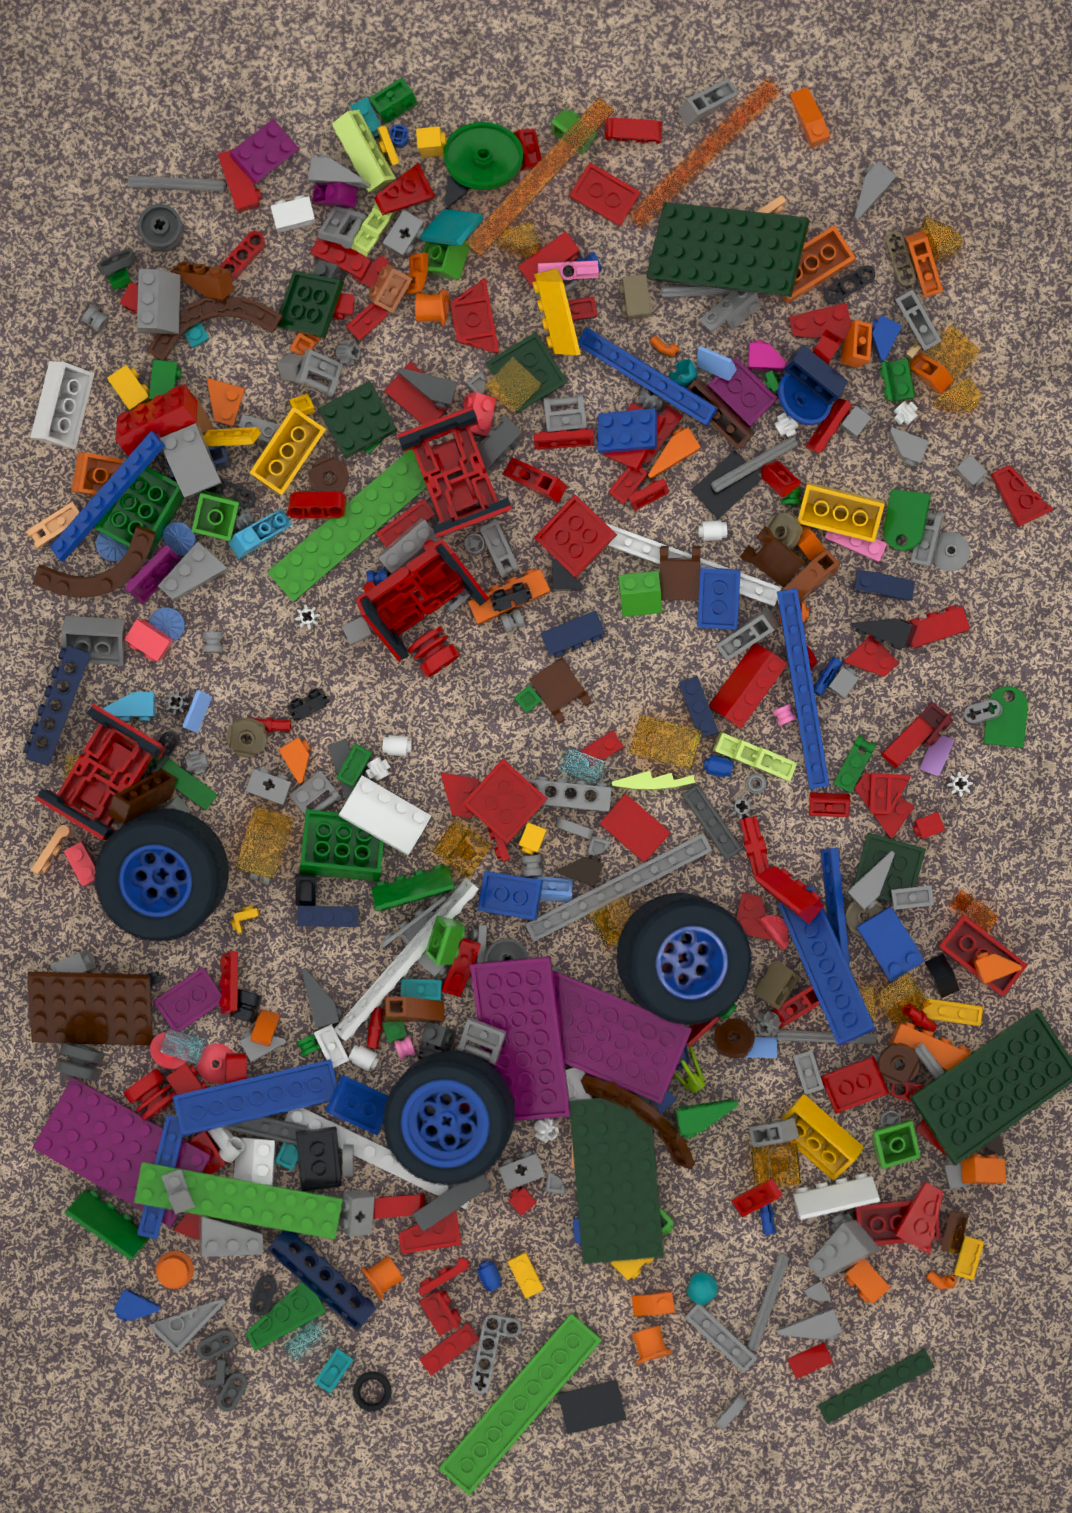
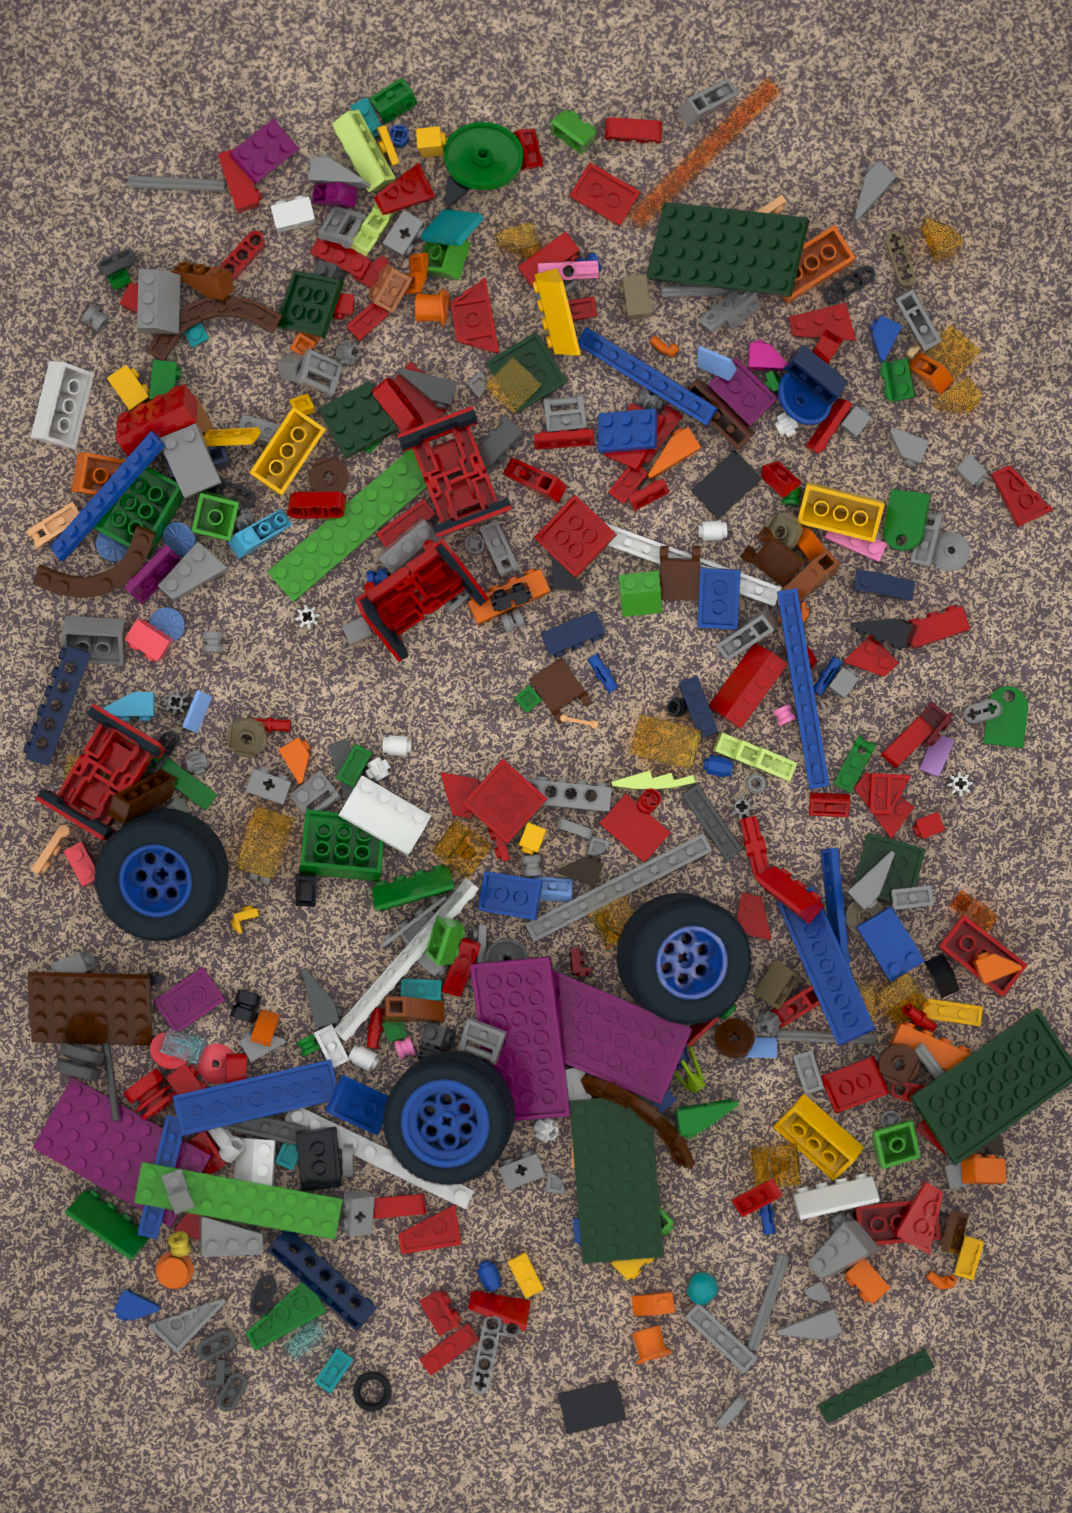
dark grey wheel [138,204,184,253] -> none
orange wing [207,378,245,427] -> none
red plate [219,951,238,1015] -> none
black hinge [287,688,329,721] -> none
dark blue brick [297,906,359,927] -> none
orange piece [361,1255,404,1300] -> none
red wheel [407,626,461,678] -> none
dark grey tile [412,1175,491,1232] -> none
red plate [418,1257,469,1296] -> none
bright green plate [439,1313,602,1495] -> none
coral bracket [463,392,496,437] -> none
clear orange plate [465,97,614,258] -> none
red brick [508,1186,537,1216] -> none
clear light blue slope [560,748,606,784] -> none
red plate [579,730,624,768] -> none
teal hair [669,359,697,388] -> none
light grey axle [711,436,798,492] -> none
light grey brick [749,1118,799,1147] -> none
coral tile [757,915,789,950] -> none
red slope [787,1342,833,1379] -> none
orange slope [789,87,830,148] -> none
orange slope [841,320,872,368] -> none
white gear [894,401,918,426] -> none
orange slope [904,231,943,298] -> none
none -> dark grey bar [102,1043,121,1122]
none -> light yellow wheel [168,1232,191,1257]
none -> red beam [372,377,423,432]
none -> red wing [468,1290,531,1332]
none -> light nougat hinge [560,714,598,729]
none -> dark red bracket [569,948,593,977]
none -> blue pin [587,654,619,694]
none -> red wheel [636,788,661,814]
none -> black plate [667,697,686,717]

